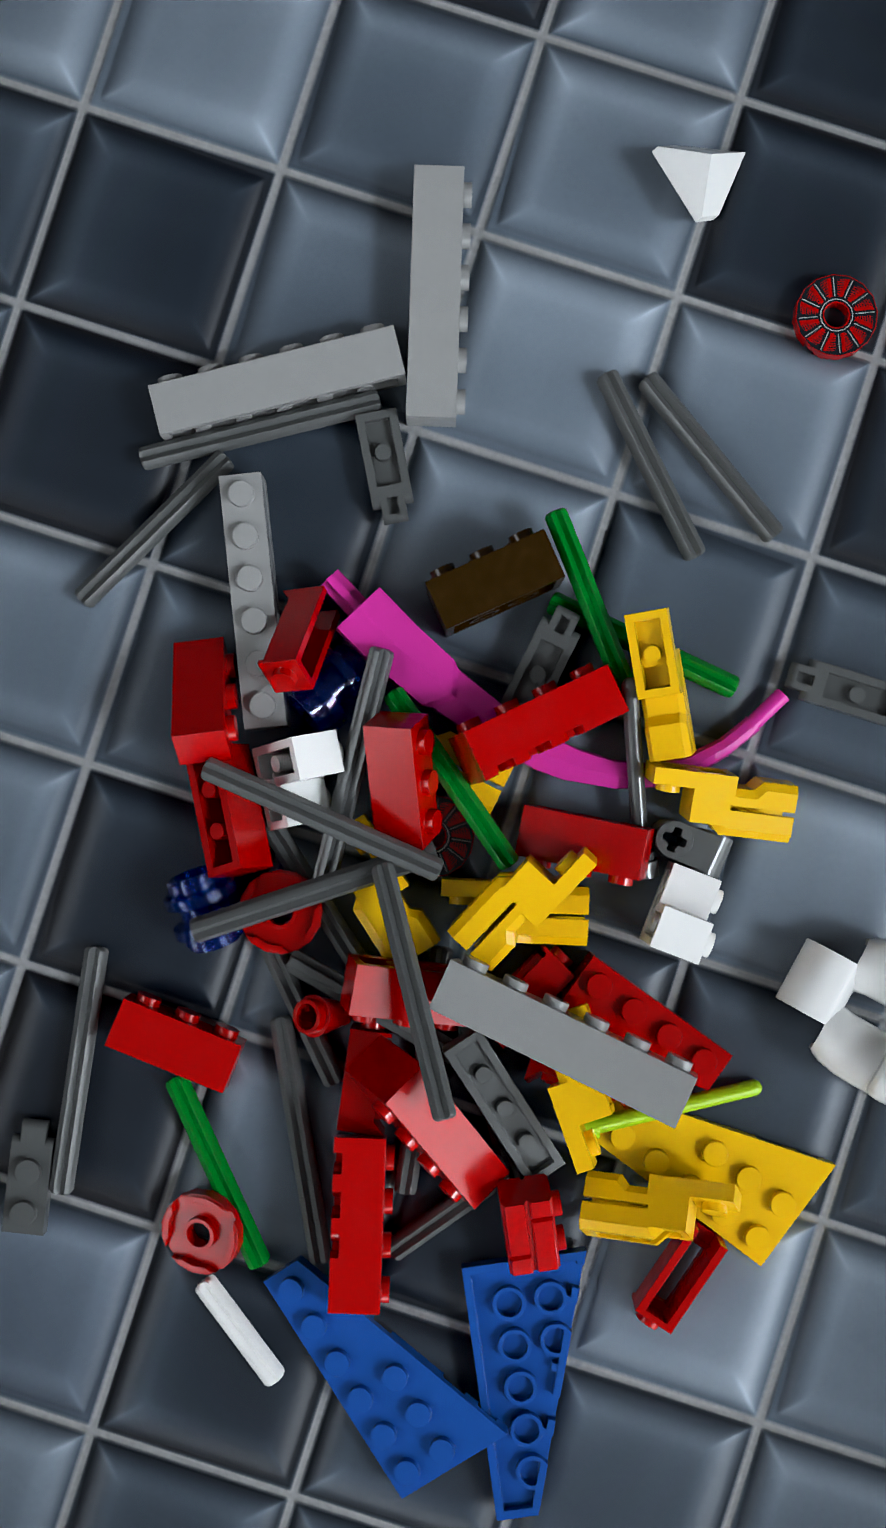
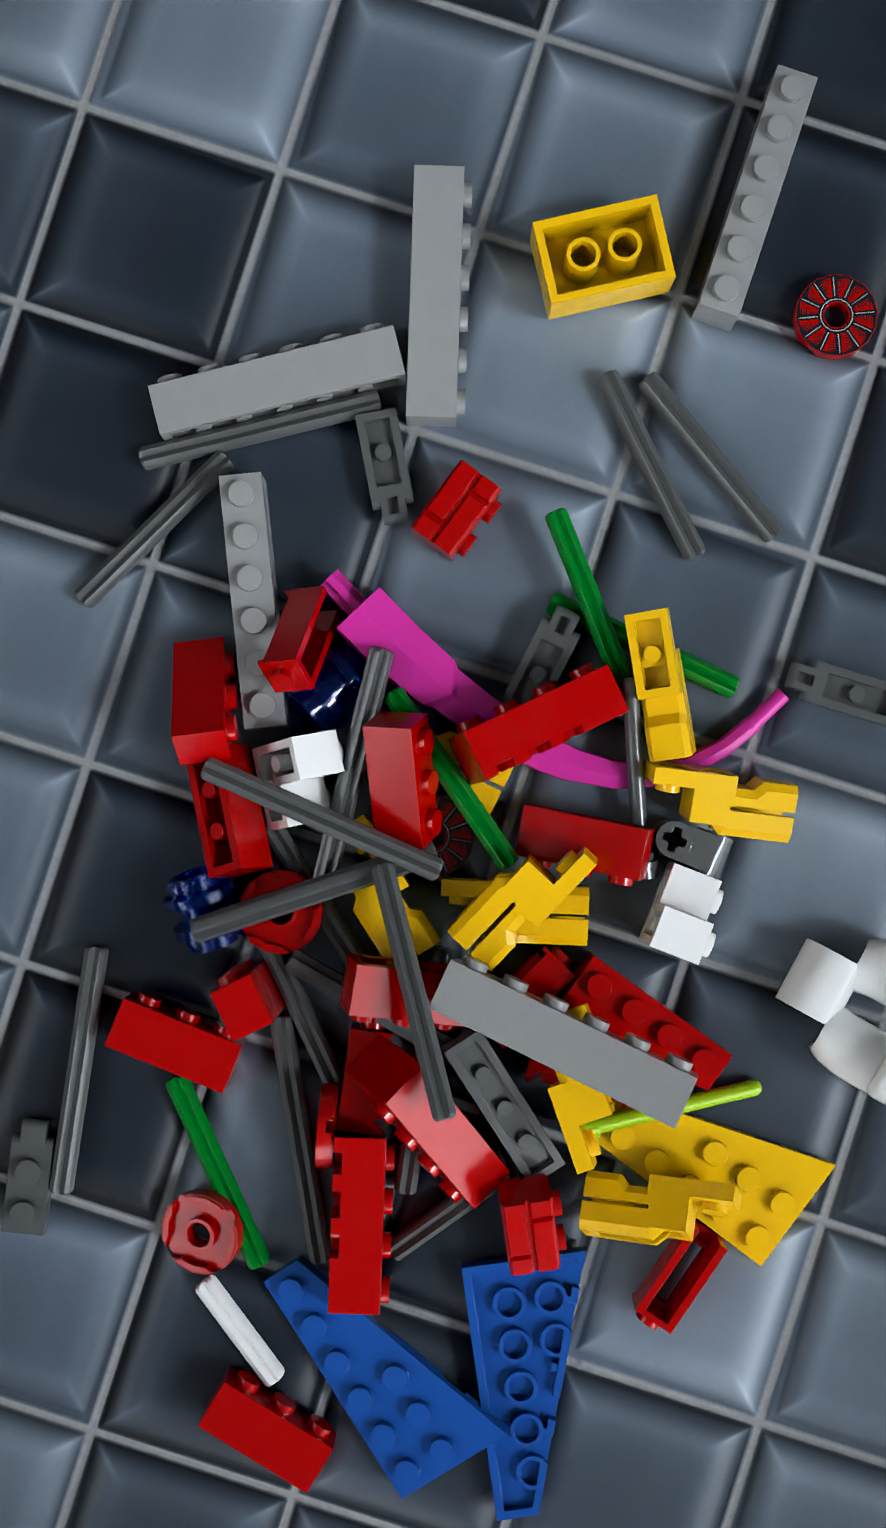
red cone [293,995,351,1038] -> none
dark brown brick [425,528,565,638] -> none
white slope [652,145,746,222] -> none
none -> red brick [198,1367,336,1493]
none -> red brick [210,958,286,1042]
none -> red tile [315,1082,340,1169]
none -> red brick [411,460,502,561]
none -> yellow brick [530,194,676,320]
none -> light grey brick [691,64,818,332]

